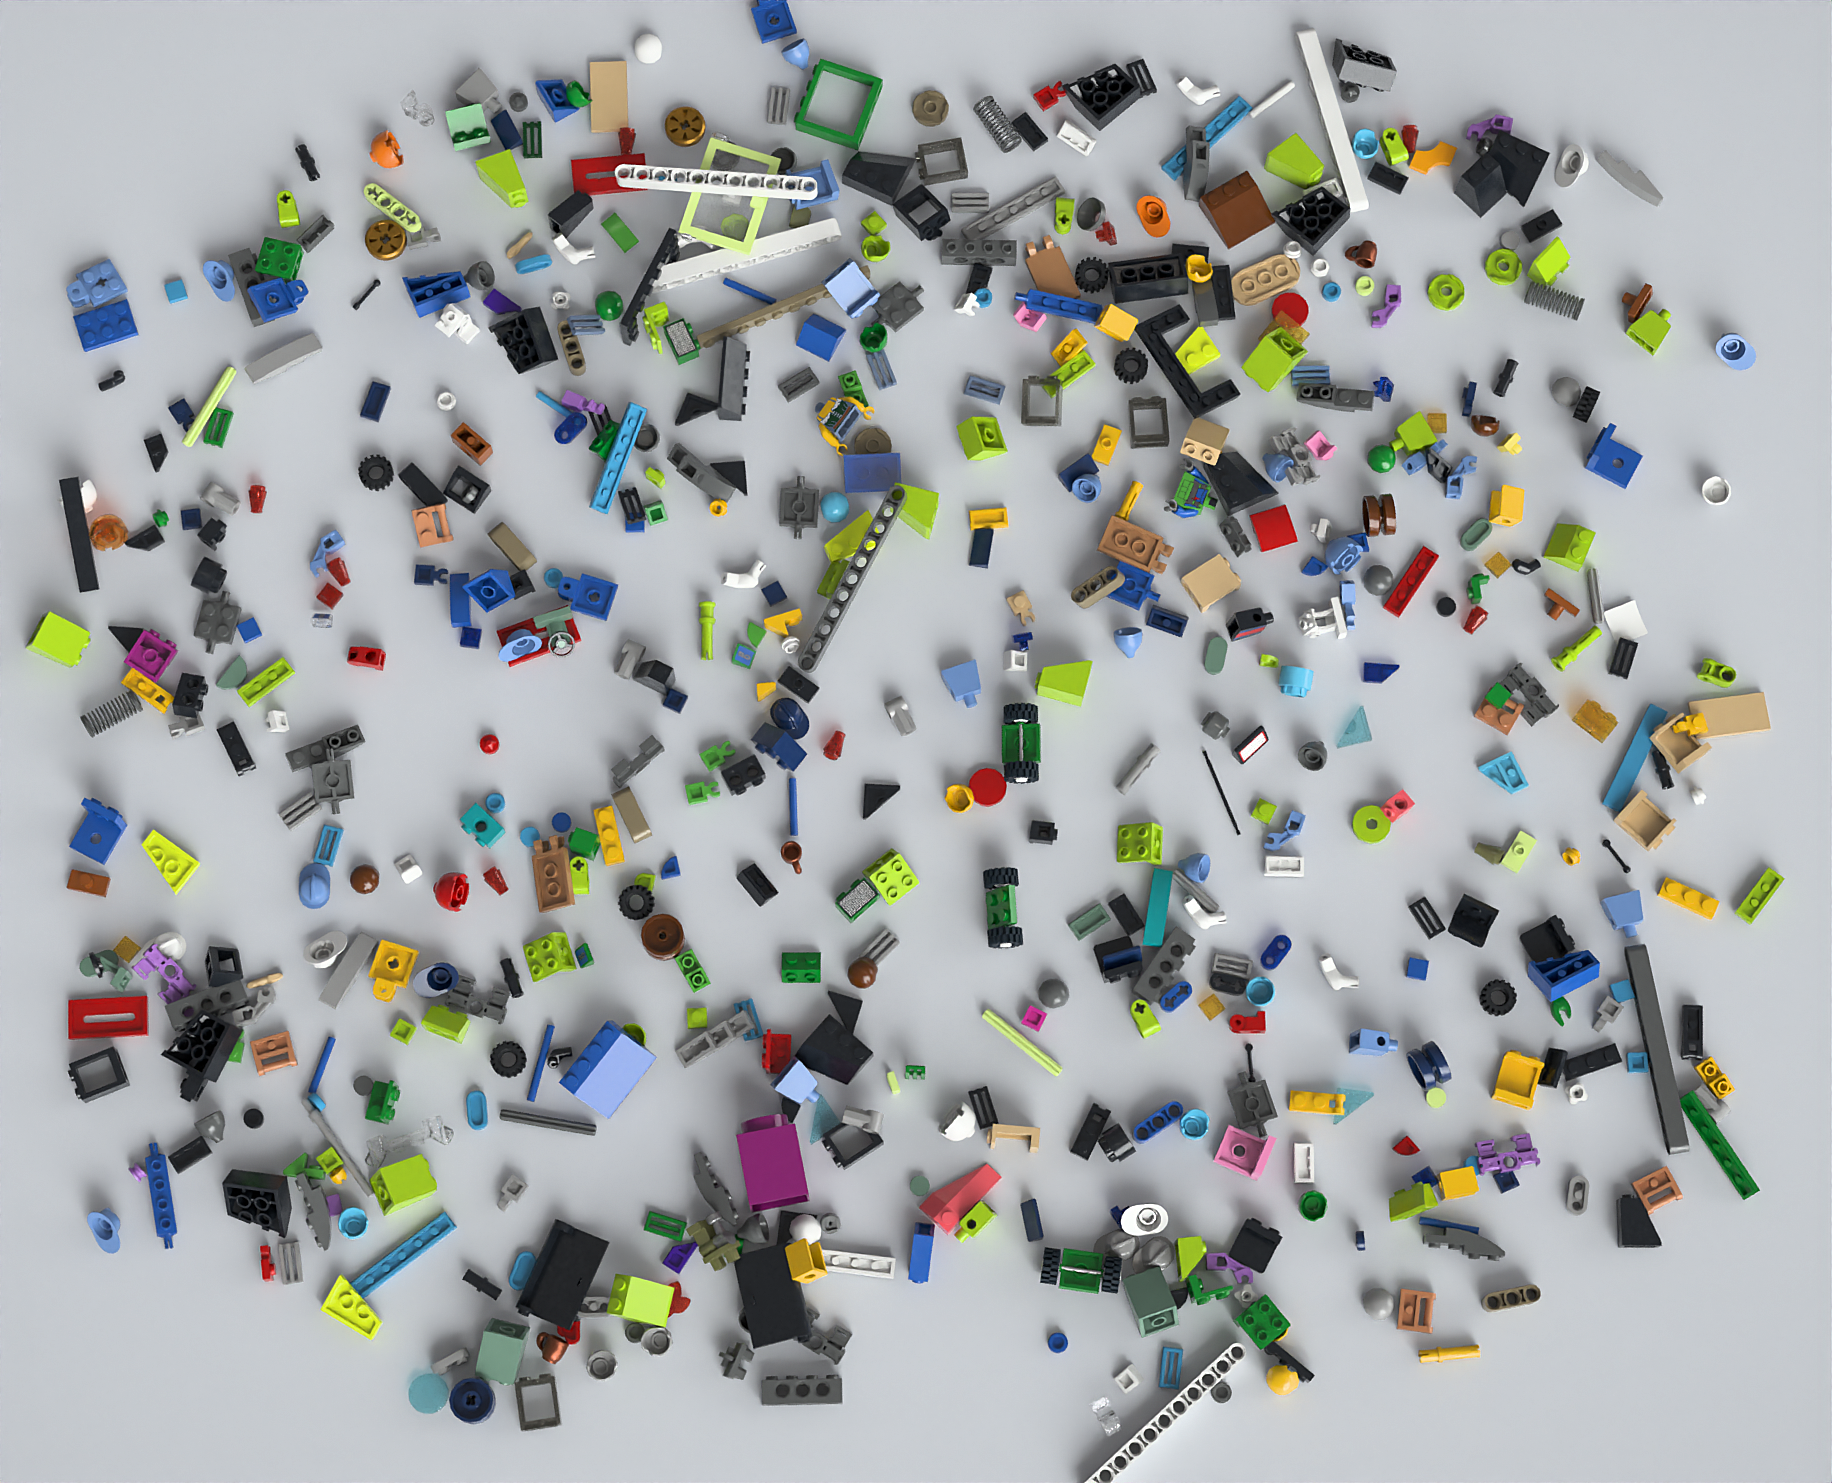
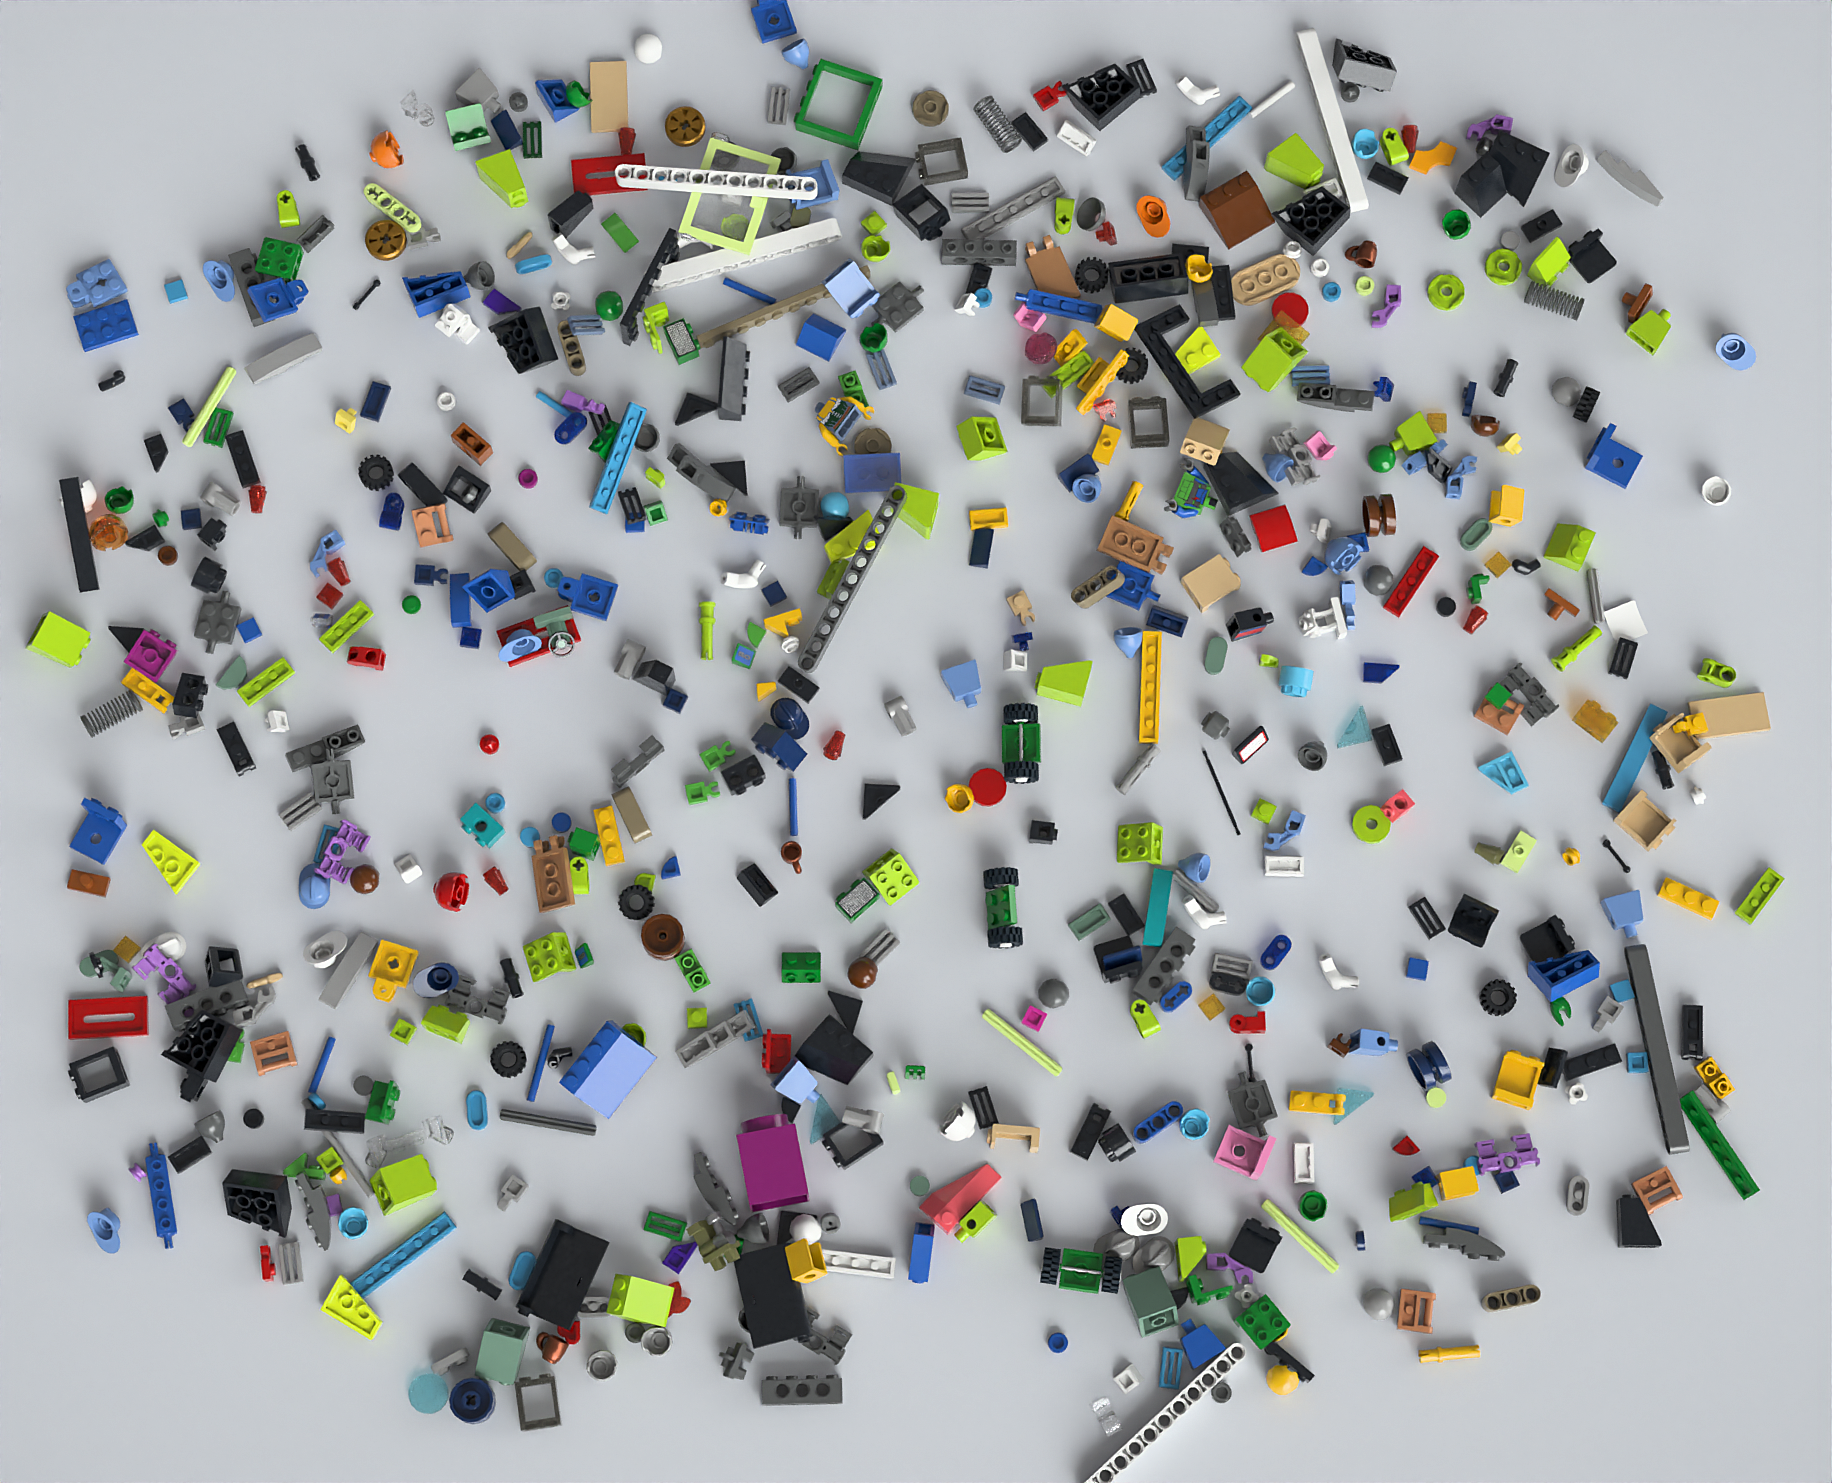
none -> green hair [104,486,134,514]
none -> reddish brown tile [158,546,178,566]
none -> black plate [225,430,261,489]
none -> black plate [304,1109,365,1134]
none -> medium lavender piece [314,819,371,885]
none -> lime plate [319,600,374,653]
none -> light yellow tile [335,408,357,434]
none -> clear blue piece [379,492,405,531]
none -> green plate [402,595,421,614]
none -> magenta tile [518,469,538,489]
none -> blue hinge [729,512,770,535]
none -> dark grey tile [770,210,792,232]
none -> black tile [814,515,853,541]
none -> clear pink hair [1025,332,1057,364]
none -> yellow bracket [1076,349,1129,415]
none -> clear red tile [1093,399,1117,422]
none -> yellow plate [1139,631,1162,744]
none -> blue torso [1180,1319,1226,1370]
none -> yellowish green axle [1261,1199,1339,1273]
none -> reddish brown tile [1327,1033,1352,1058]
none -> black plate [1371,724,1403,766]
none -> green hair [1442,209,1471,240]
none -> black bracket [1568,228,1617,284]

